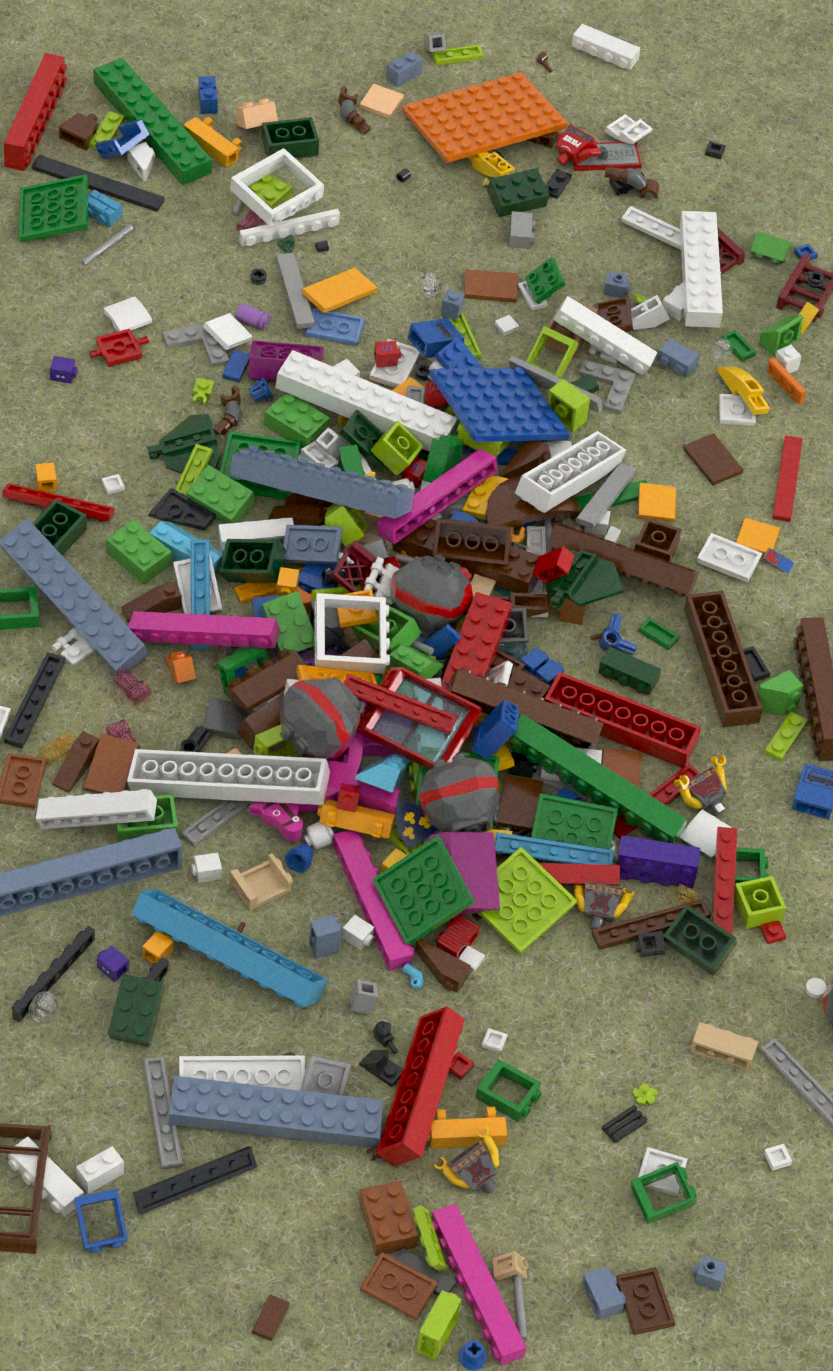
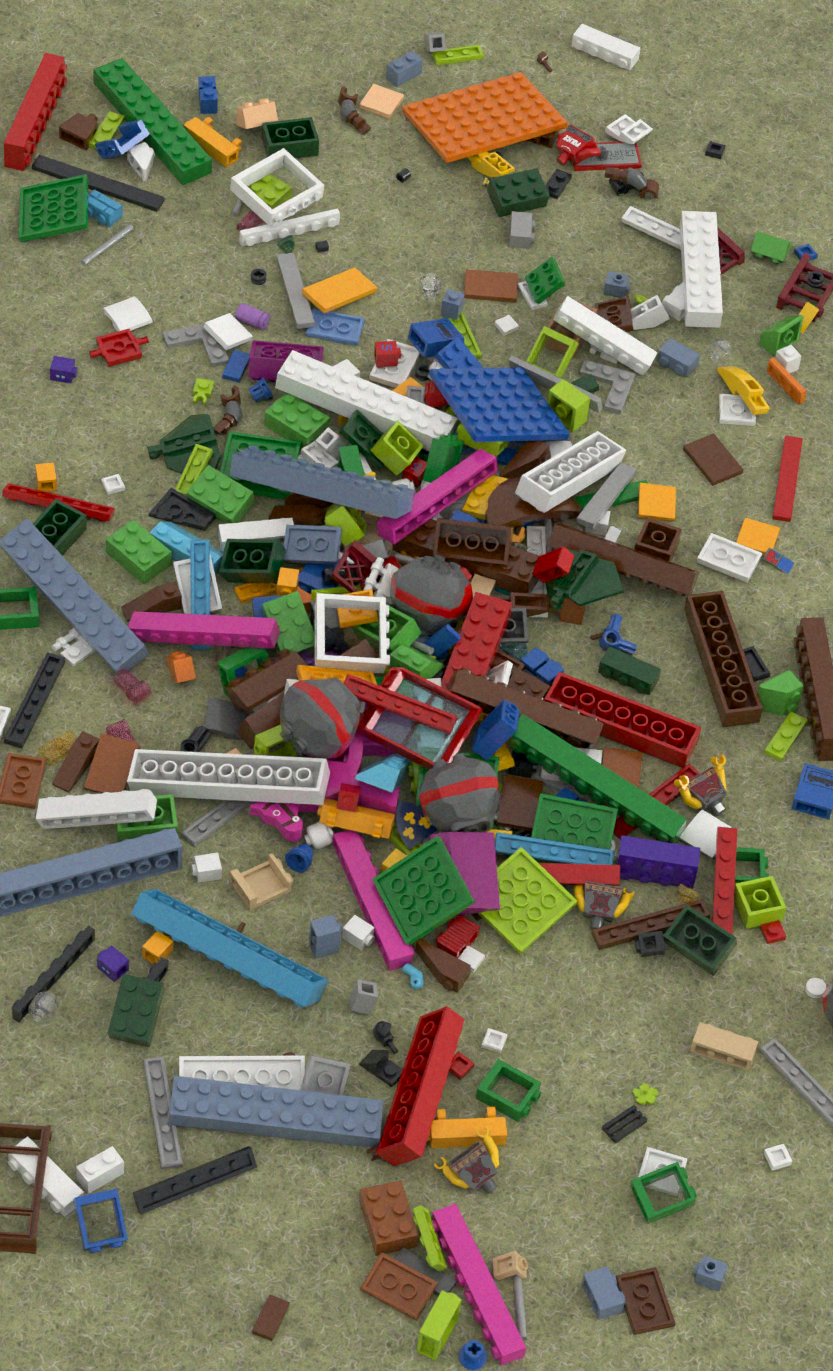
green tile [638,617,680,651] -> none
green tile [721,330,756,362] -> none

